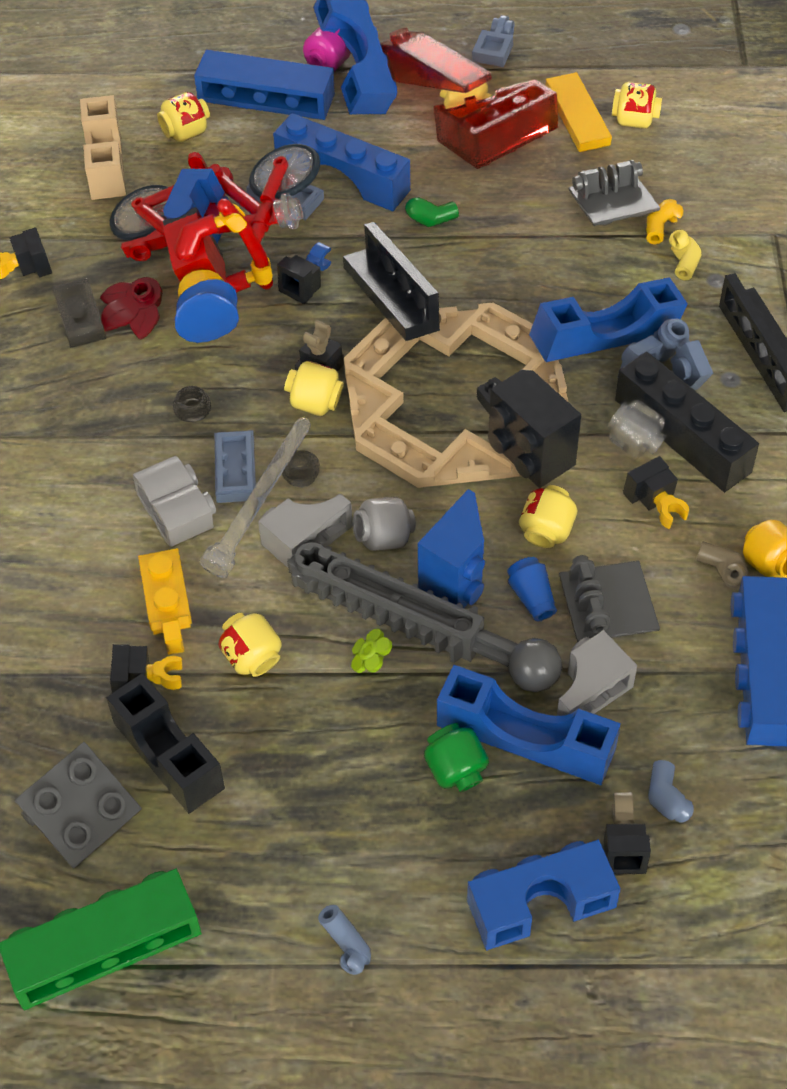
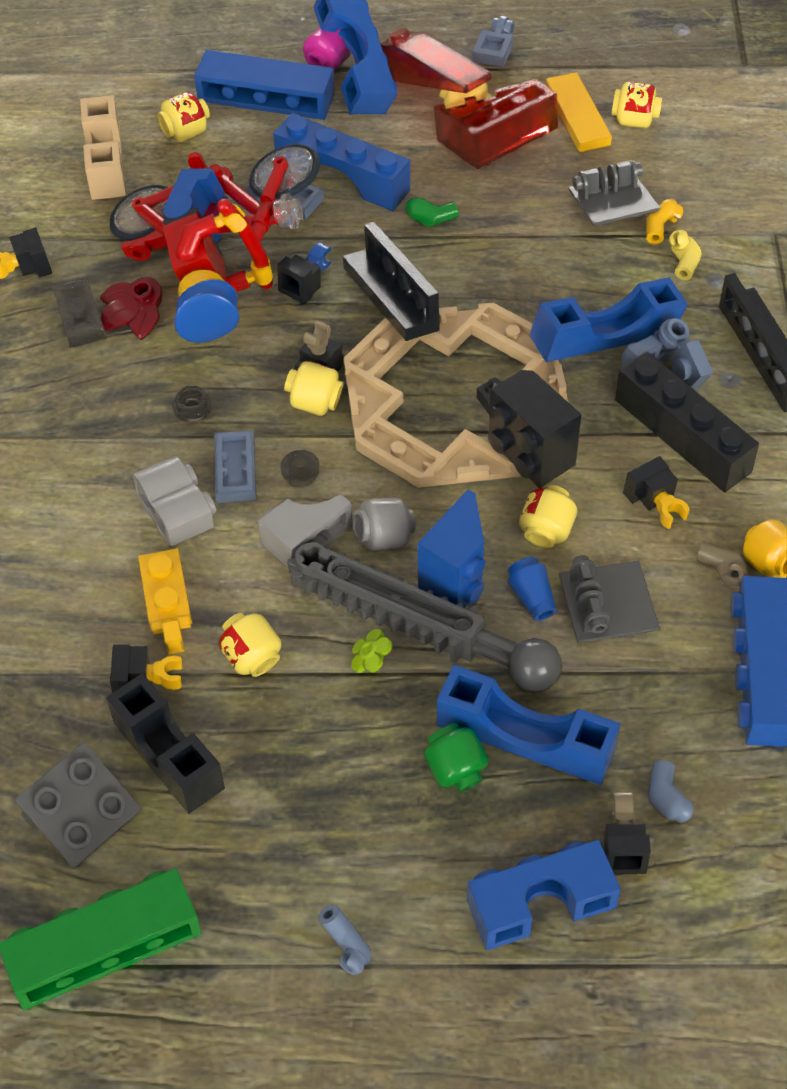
clear piece [199,417,311,578] -> none
light grey arch [557,630,637,716] -> none
clear head [606,400,667,458] -> none

